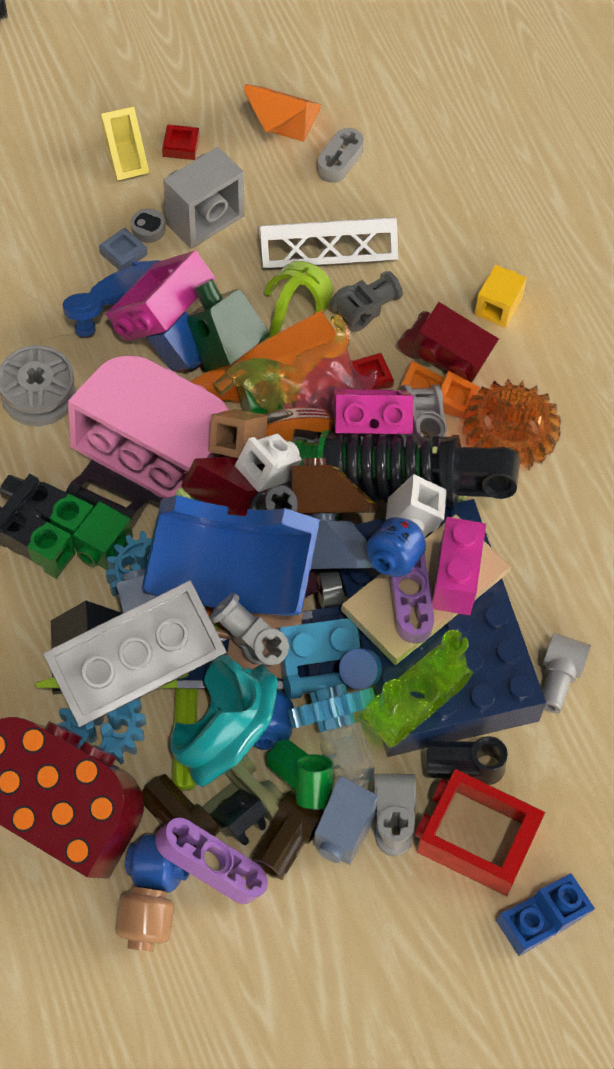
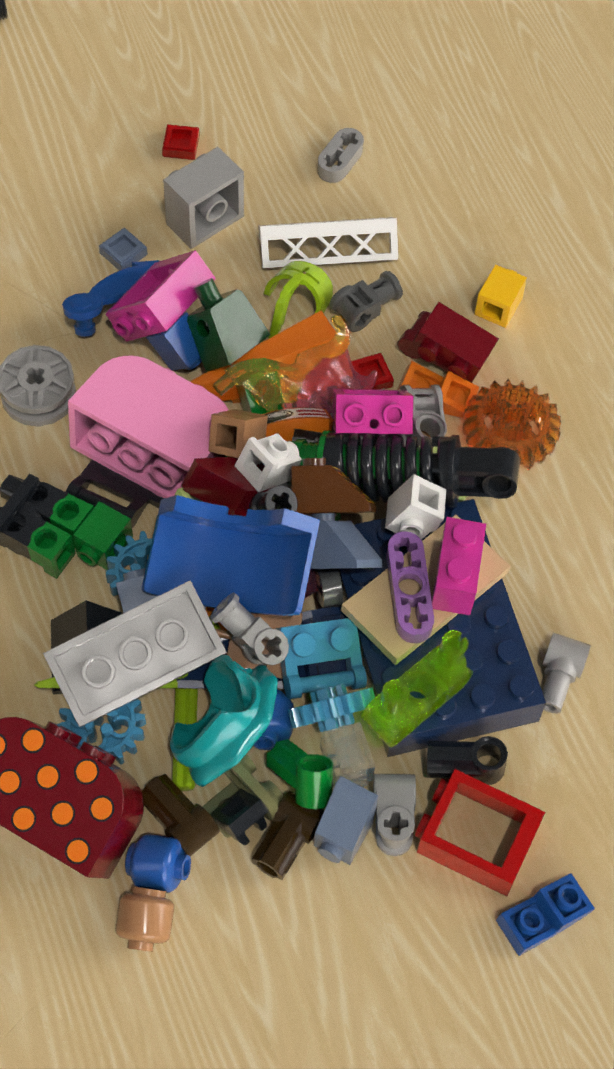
light yellow slope [101,106,150,181] -> none
light grey tile [131,209,166,243] -> none
medium lavender beam [155,818,268,904] -> none
orange slope [244,84,322,142] -> none
blue tile [339,648,382,689] -> none
blue head [366,517,426,577] -> none

